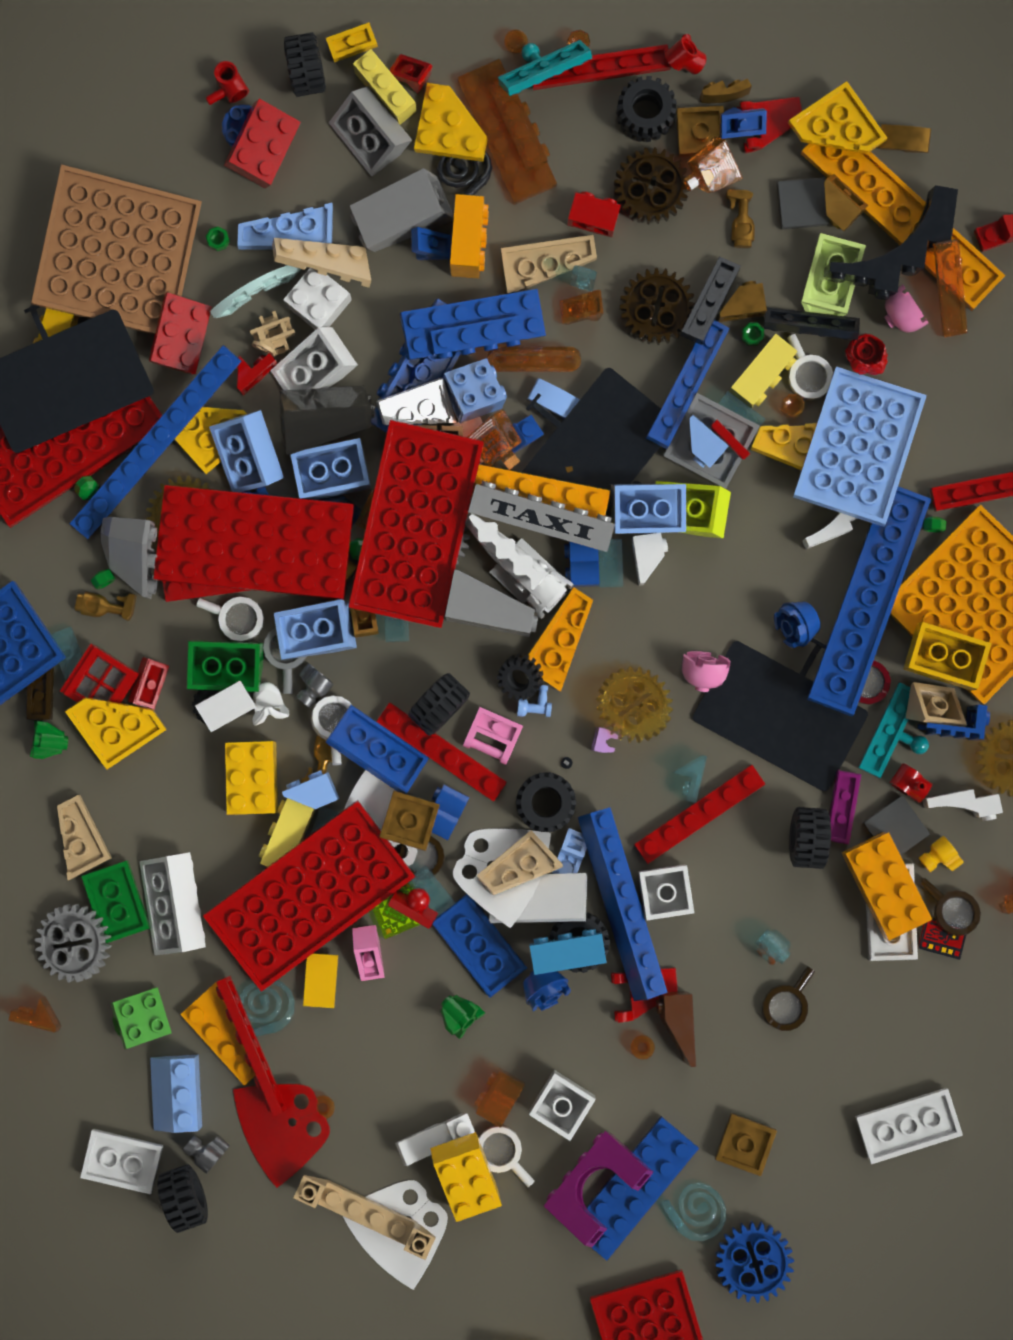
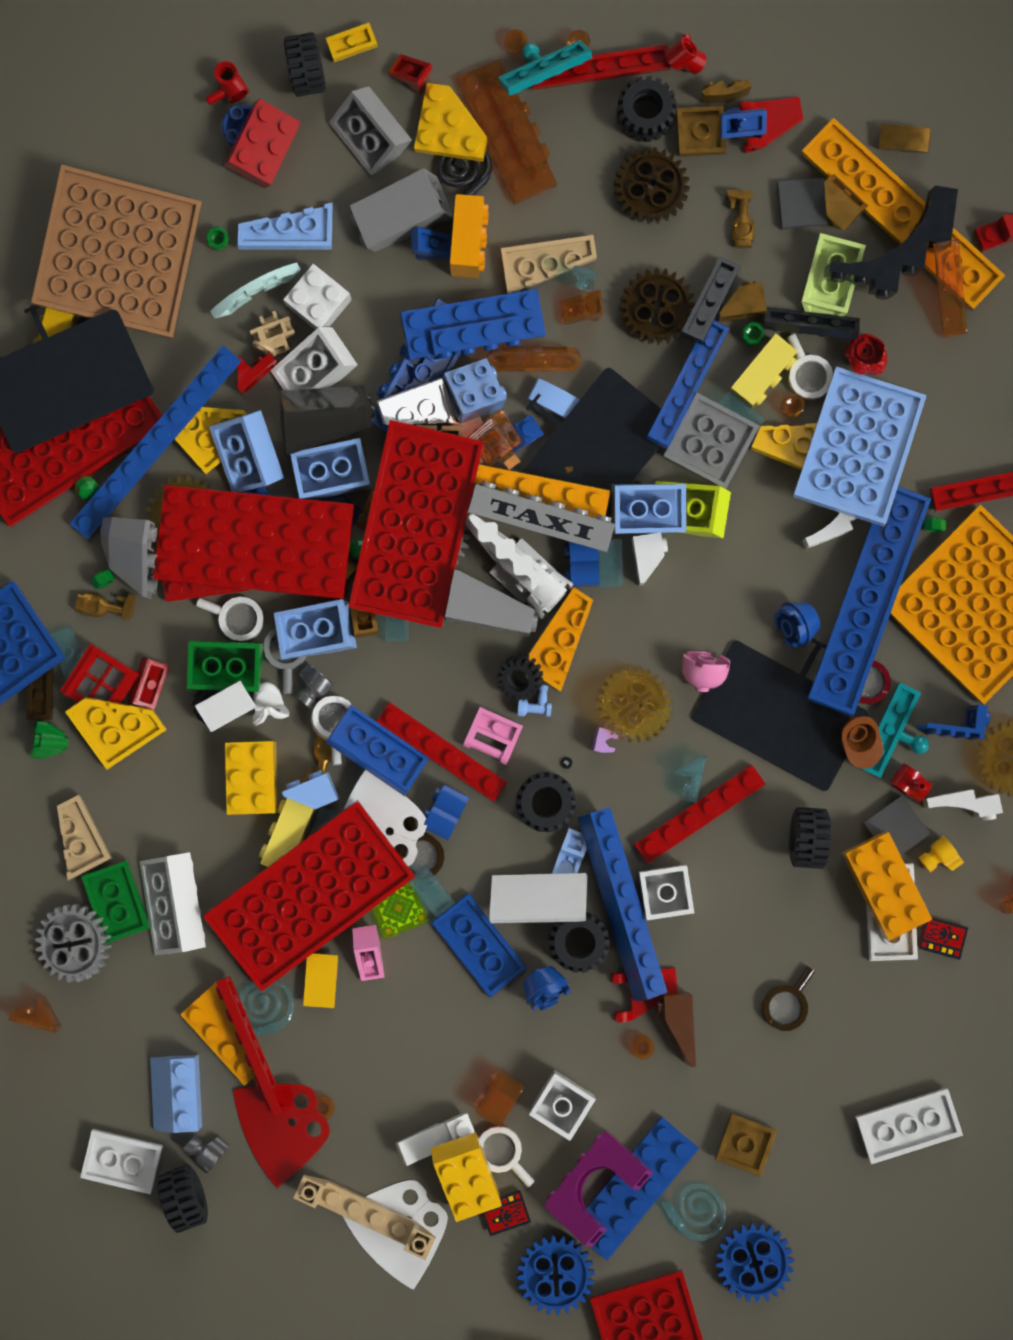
bright green plate [110,987,172,1049] -> none
red plate [149,292,212,375] -> none
tan wing [272,238,371,287] -> none
light yellow brick [353,49,417,125] -> none
pearl gold plate [379,791,440,851] -> none
red tile [388,888,438,929] -> none
black tyre [408,673,470,736] -> none
green brick [440,995,485,1039] -> none
white piece [453,829,551,928] -> none
tan wing [477,830,563,895] -> none
dark azure brick [529,929,607,975] -> none
red brick [567,191,621,238] -> none
clear orange torso [683,136,743,193] -> none
light blue slope [690,415,729,468] -> none
red tile [711,419,750,460] -> none
clear light blue head [755,929,791,965] -> none
yellow plate [788,81,887,154] -> none
magenta tile [829,770,862,845] -> none
bright pink cylinder [884,284,929,333] -> none
yellow brick [903,622,992,691] -> none
tan slope [906,682,967,727] -> none
piece [918,878,981,937] -> none
none -> piece [483,1190,531,1236]
none -> blue gear [517,1233,595,1316]
none -> dark orange piece [842,716,883,769]

